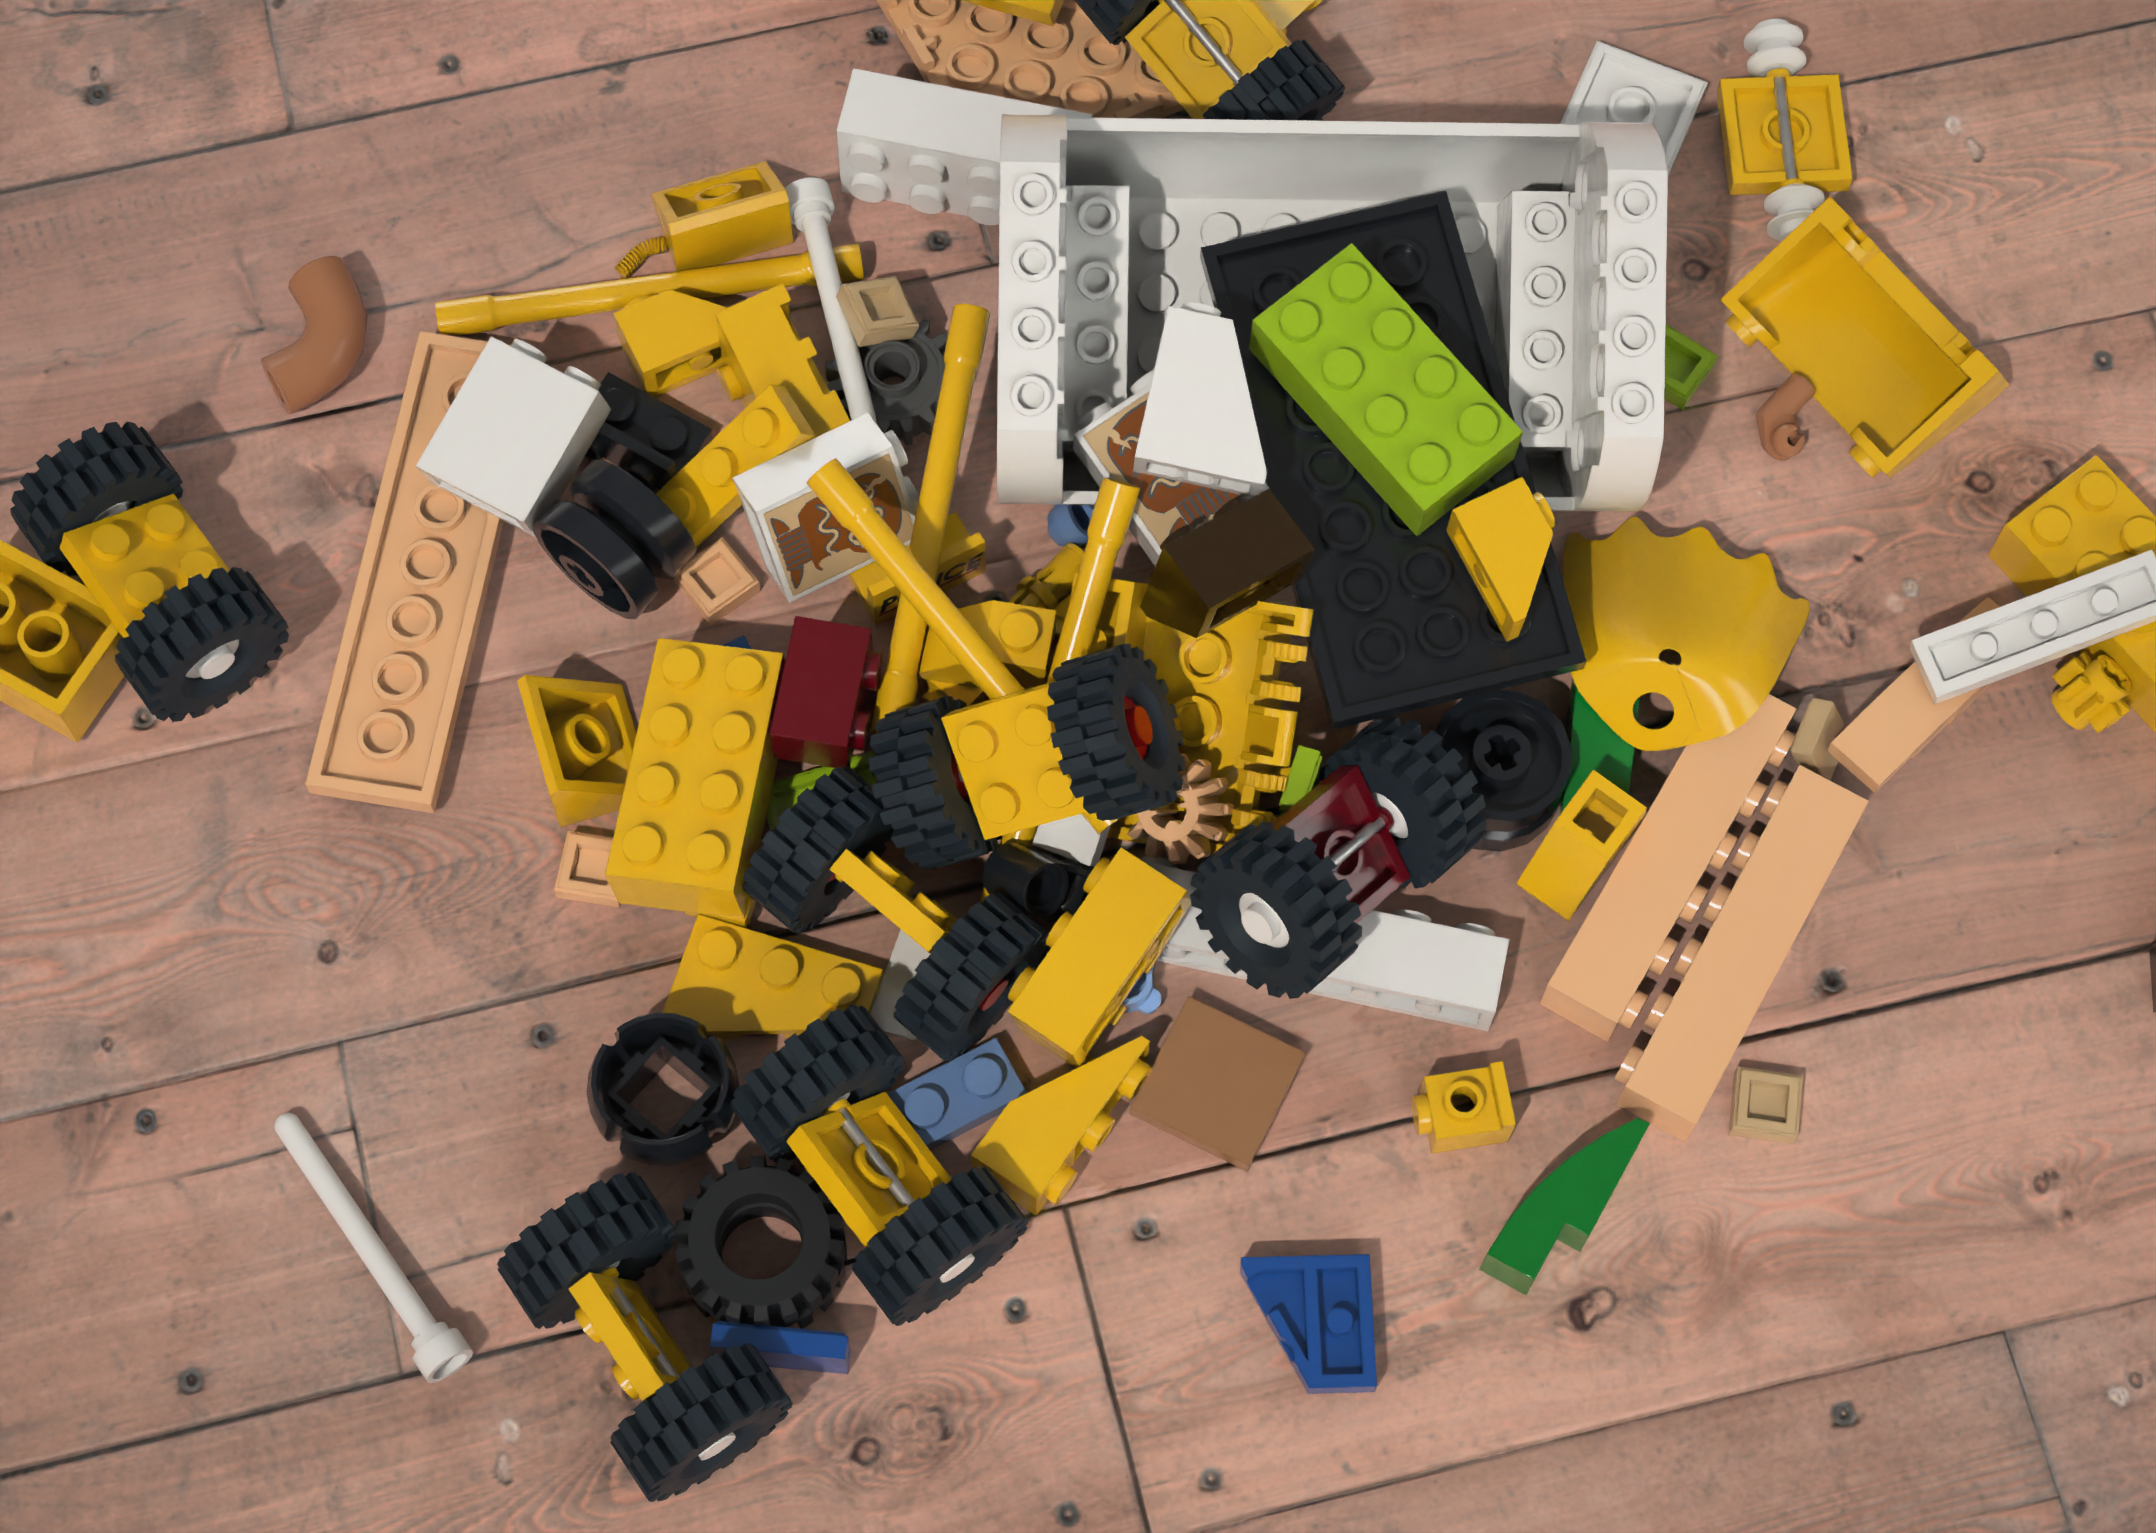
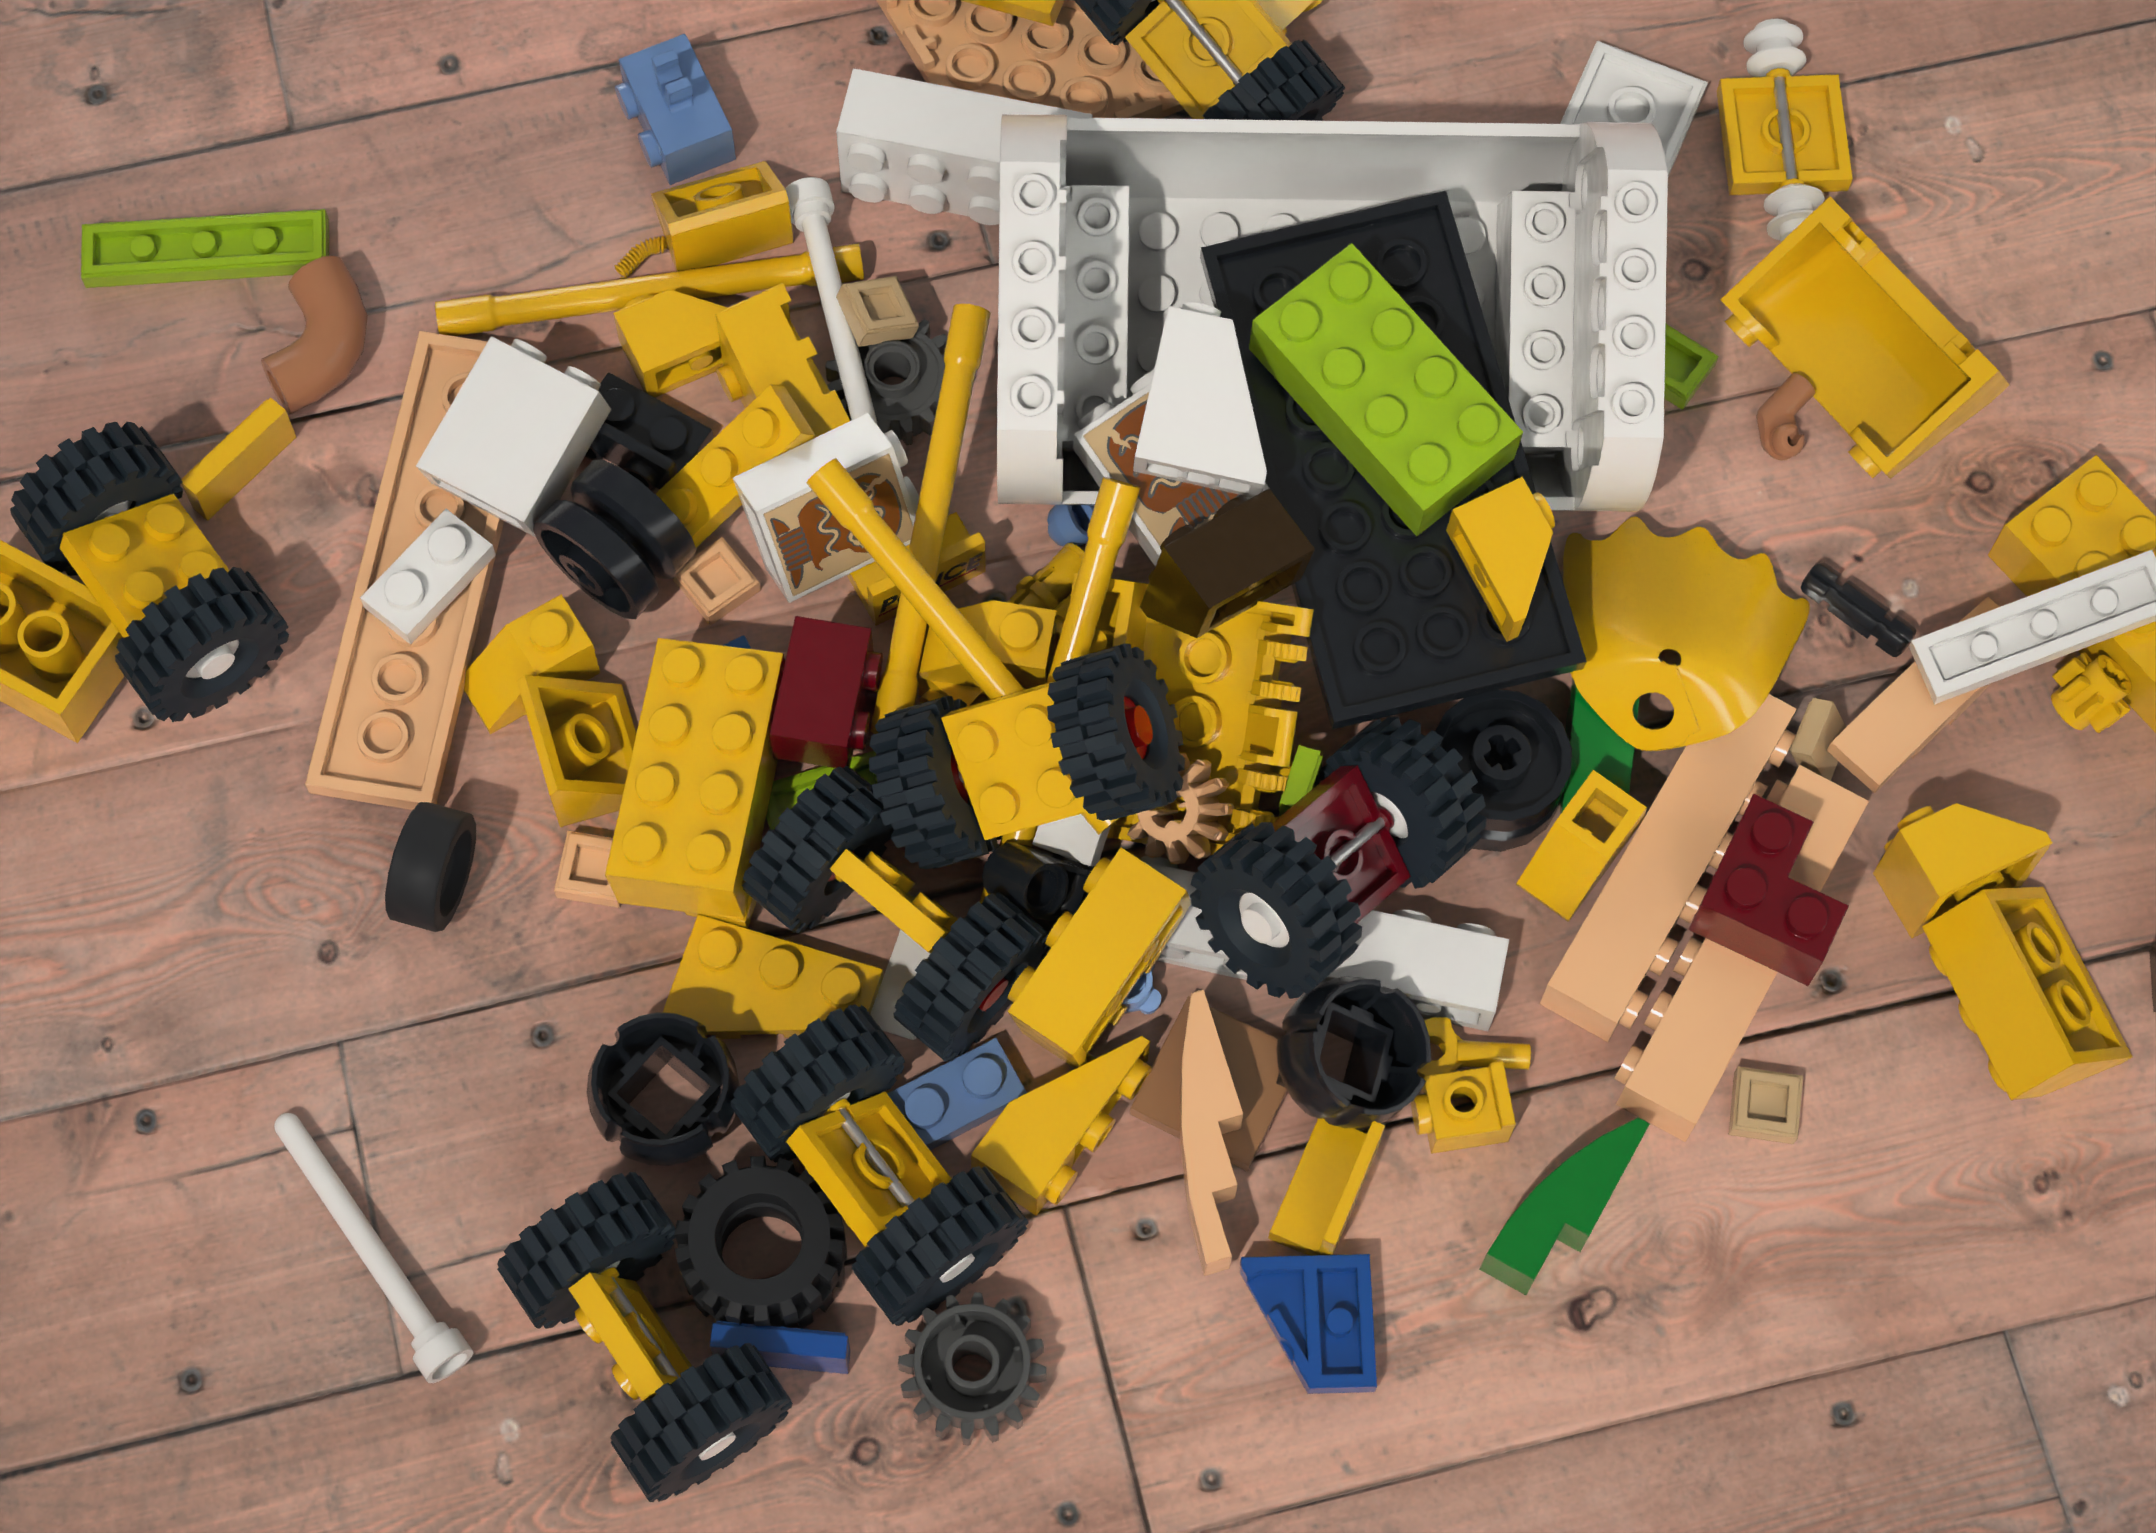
none -> lime tile [81,209,329,288]
none -> yellow tile [181,397,297,521]
none -> white plate [360,509,496,645]
none -> black tyre [385,802,476,932]
none -> yellow slope [464,594,600,734]
none -> medium blue brick [615,34,736,185]
none -> dark grey gear [898,1292,1046,1445]
none -> light nougat slope [1180,990,1243,1276]
none -> yellow panel [1268,1118,1385,1256]
none -> black piece [1276,977,1431,1128]
none -> yellow bar [1417,1017,1531,1078]
none -> dark red brick [1688,793,1849,986]
none -> black axle [1801,562,1916,657]
none -> yellow slope [1873,803,2053,939]
none -> yellow slope [1922,887,2133,1101]

